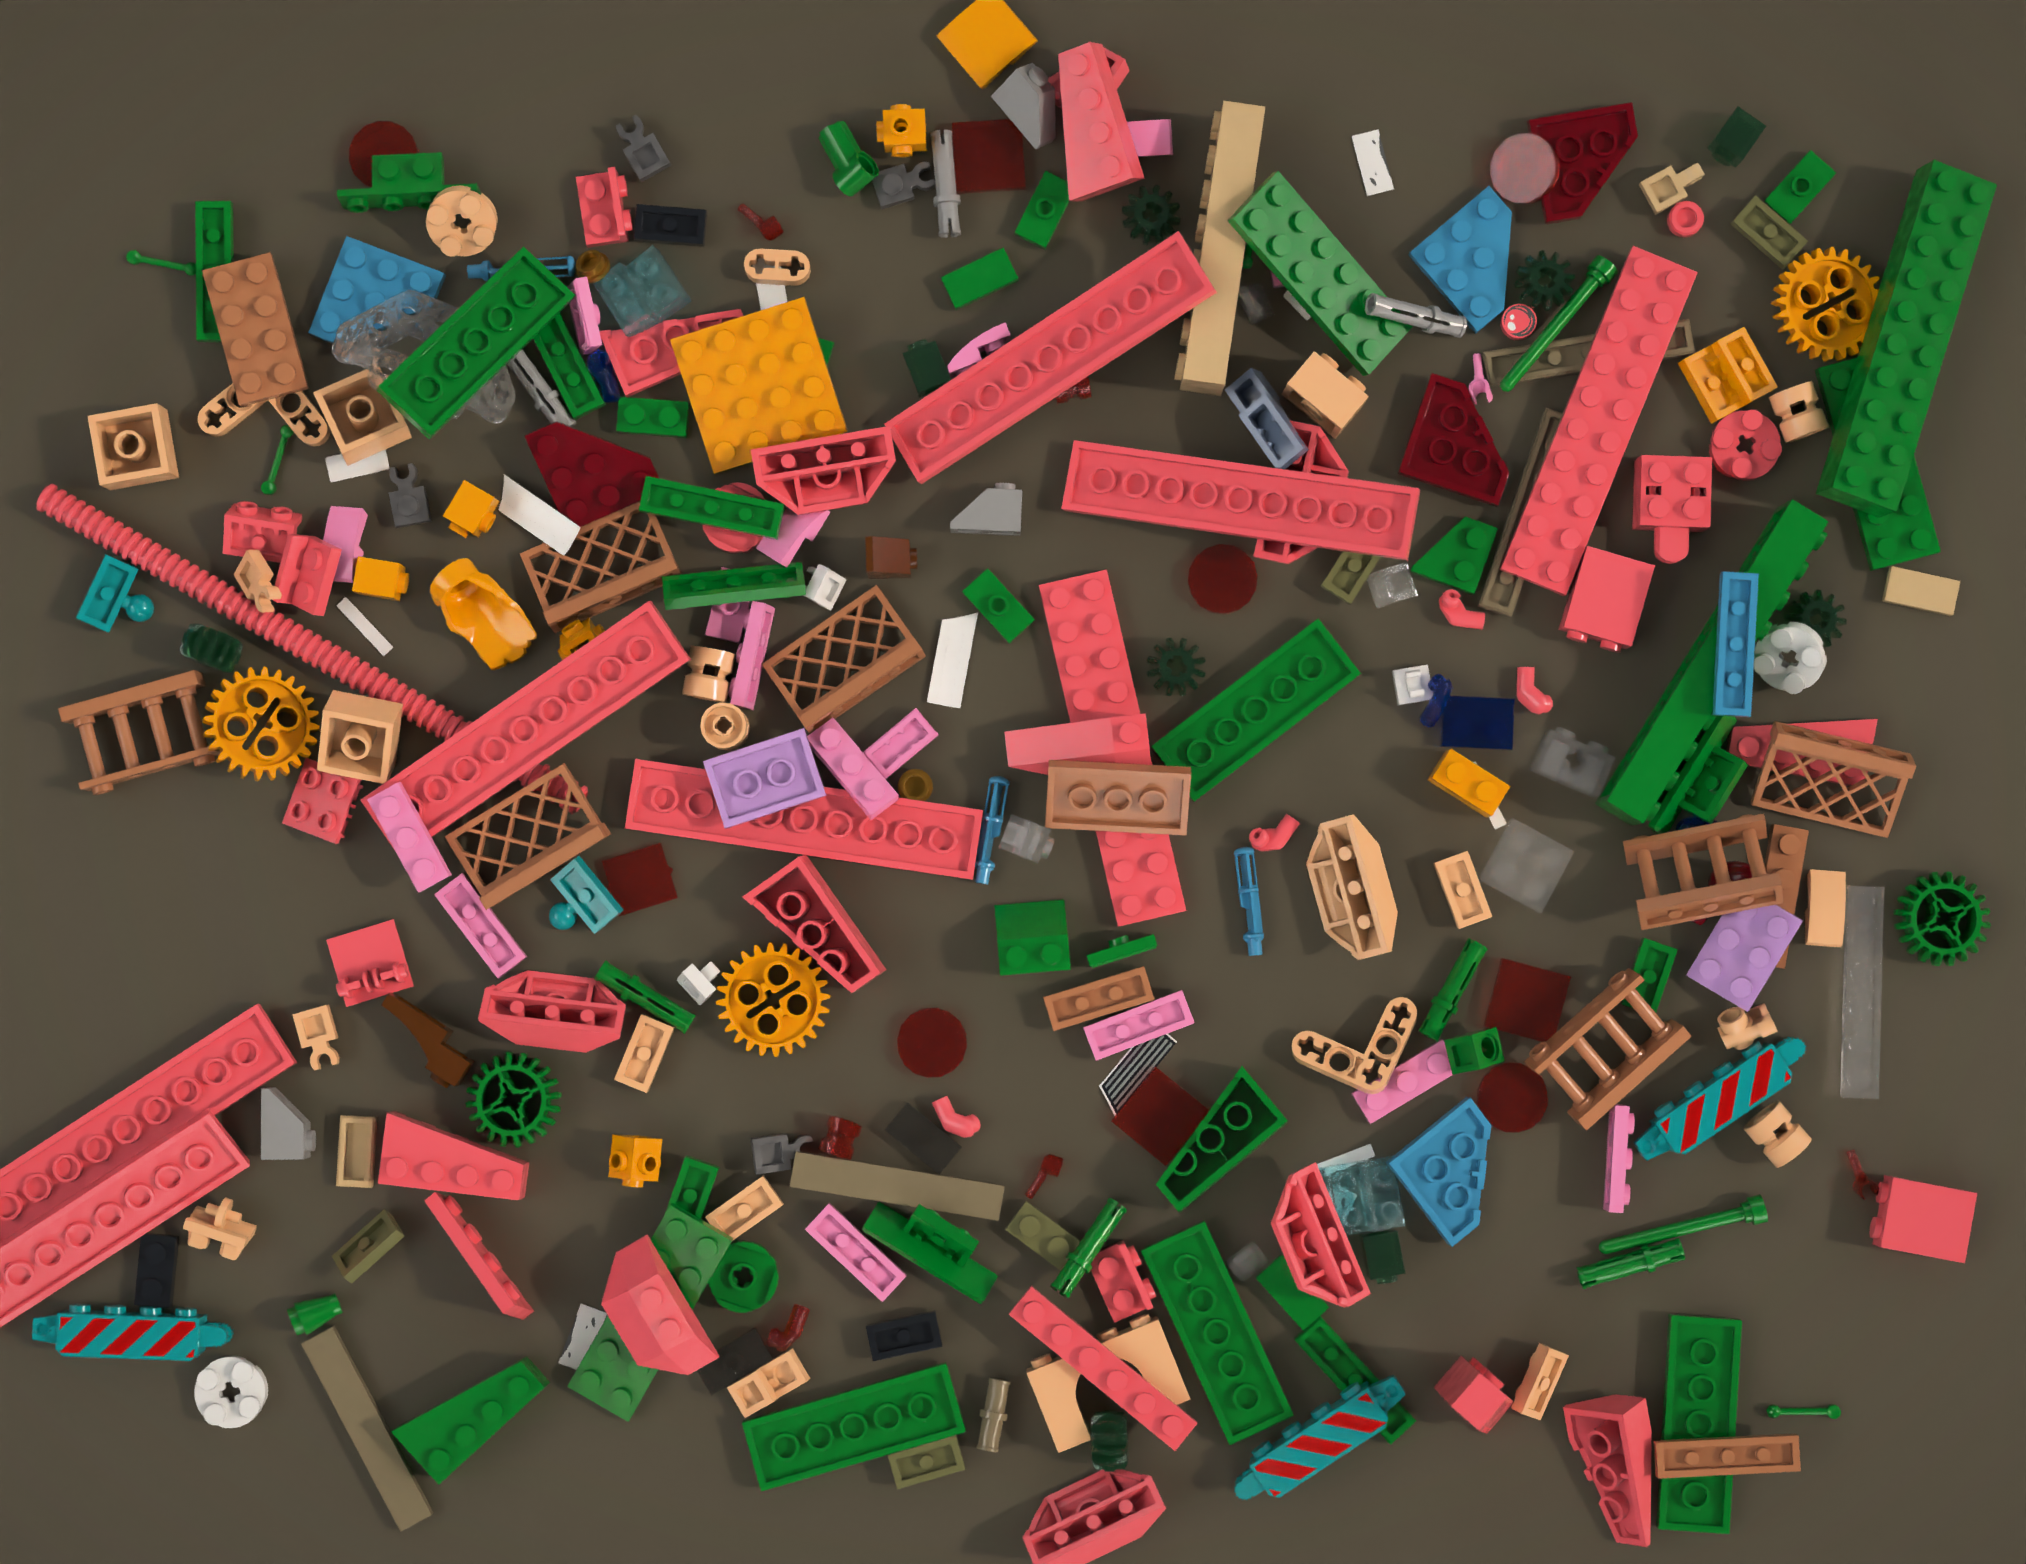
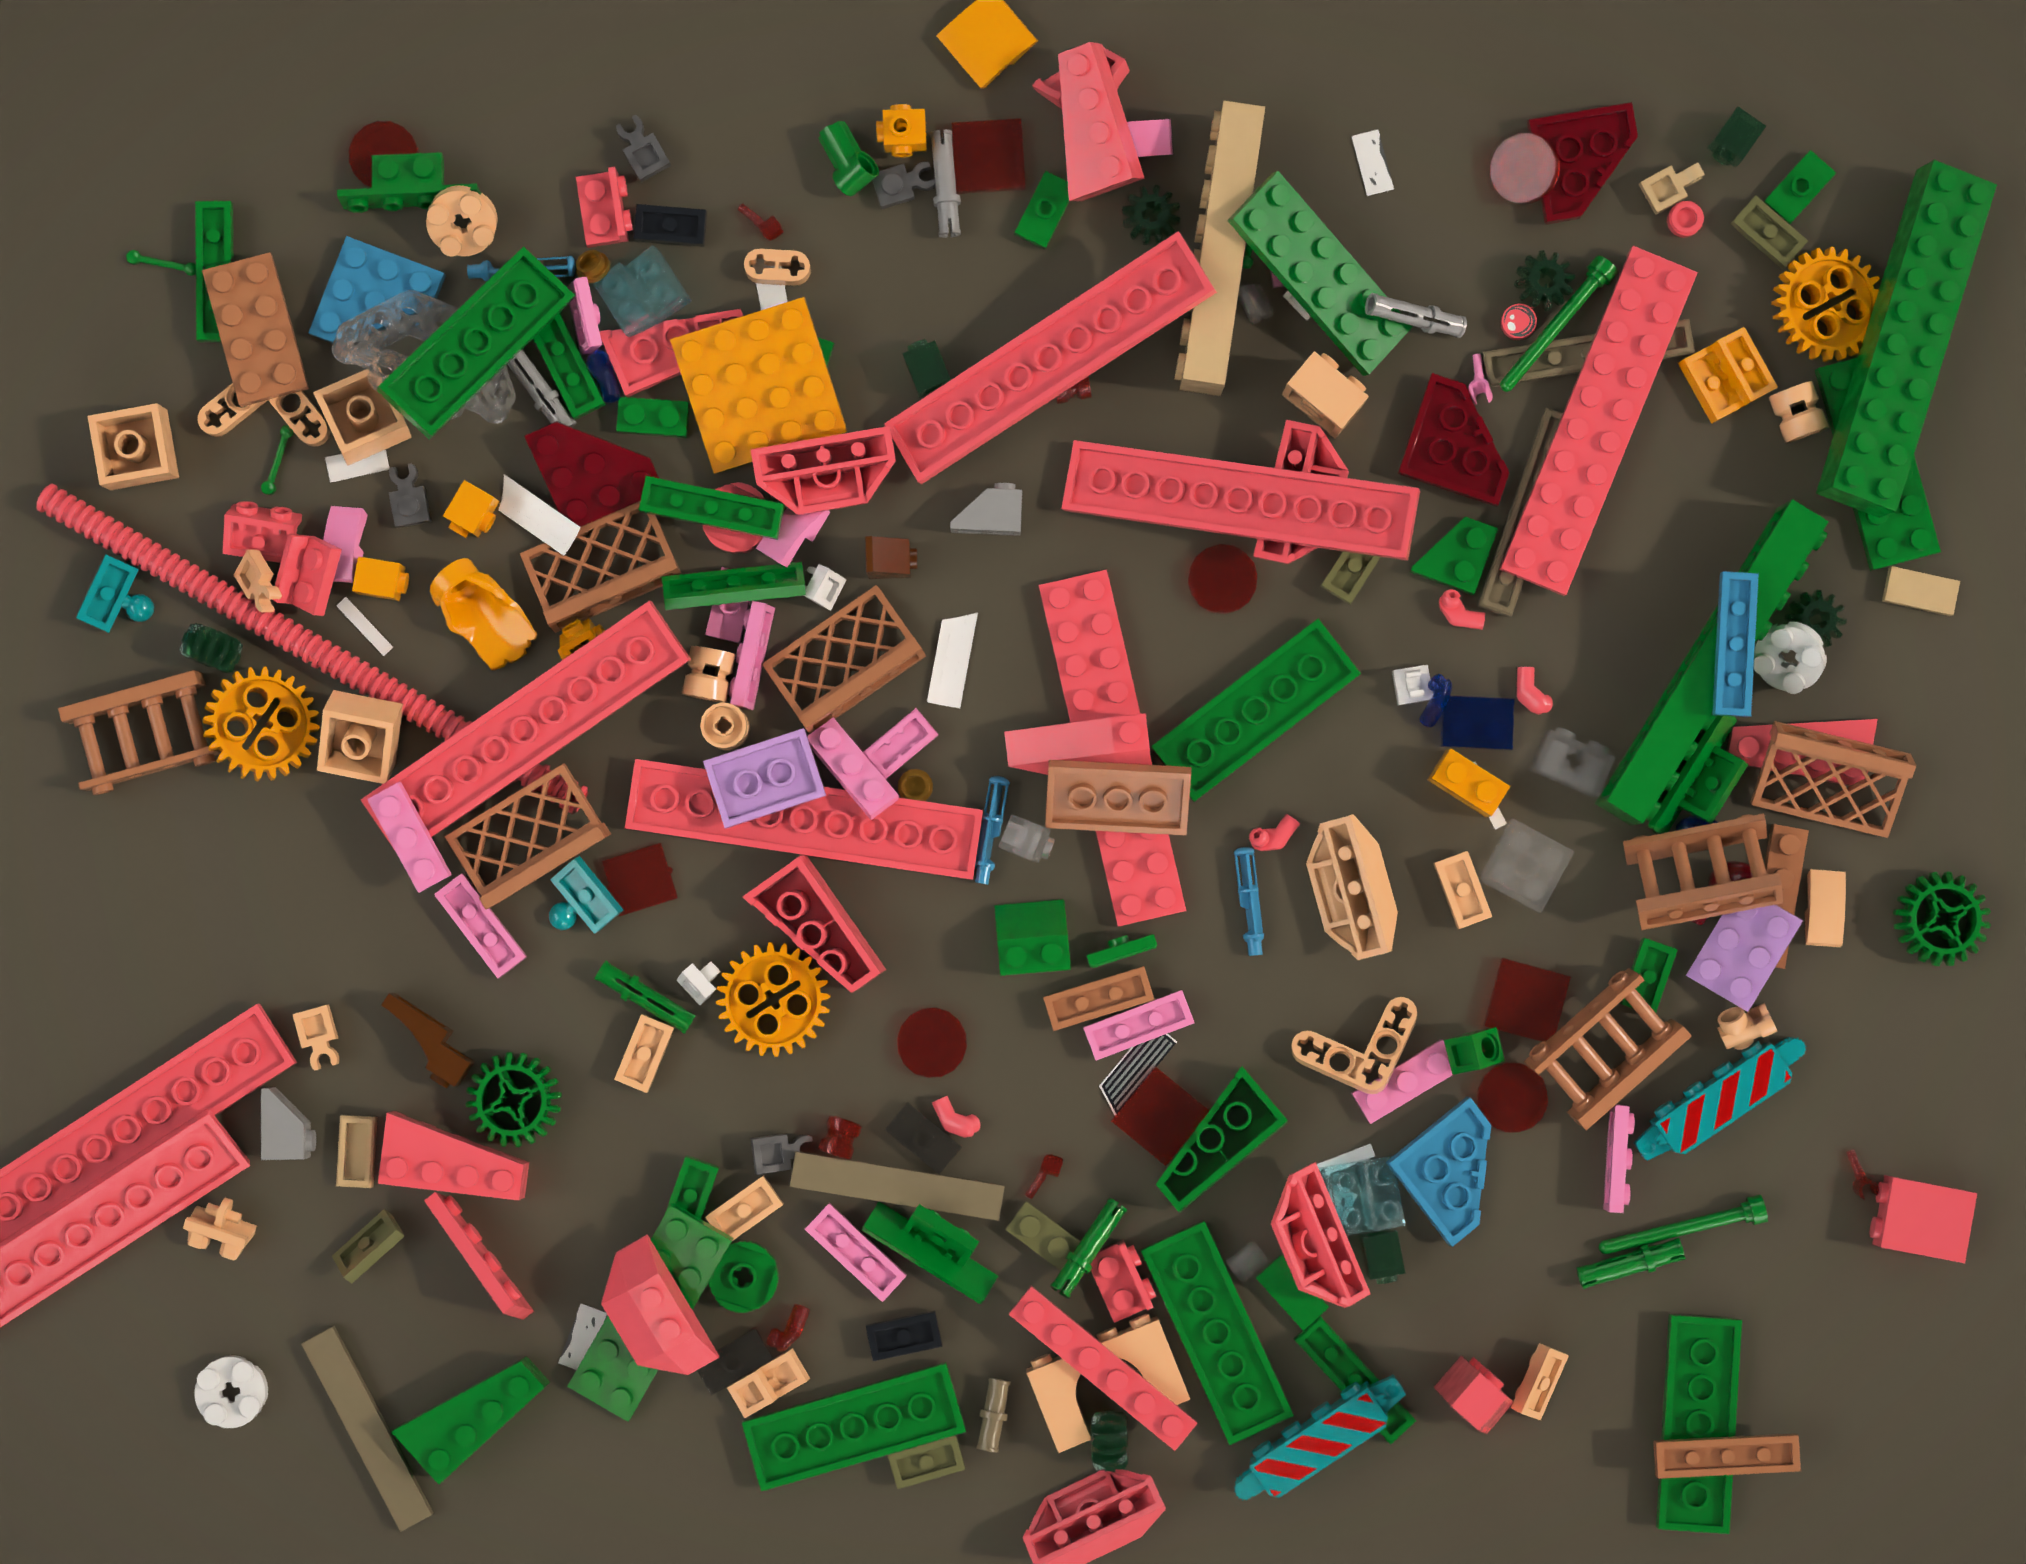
teal hinge [32,1304,234,1361] -> none
black plate [134,1233,179,1308] -> none
coral hinge [282,758,363,844] -> none
green cone [287,1293,343,1336] -> none
coral hinge [326,919,414,1007] -> none
coral wedge [478,970,626,1053] -> none
light orange brick [608,1134,662,1187] -> none
green tile [941,247,1019,310] -> none
bright pink slope [947,322,1011,378] -> none
green plate [962,568,1035,644] -> none
light grey slope [991,63,1056,149] -> none
clear green gear [1147,638,1206,697] -> none
sand blue slope [1225,368,1309,469] -> none
clear slope [1367,562,1418,608] -> none
dark azure plate [1408,186,1512,334] -> none
green pin [1418,938,1488,1042] -> none
coral brick [1559,546,1655,653] -> none
coral wedge [1563,1394,1652,1547] -> none
coral brick [1632,455,1712,564] -> none
coral plate [1709,410,1782,481] -> none
light nougat wheel [1744,1100,1812,1168] -> none
green hinge [1766,1404,1841,1419] -> none
clear plate [1840,886,1884,1099] -> none

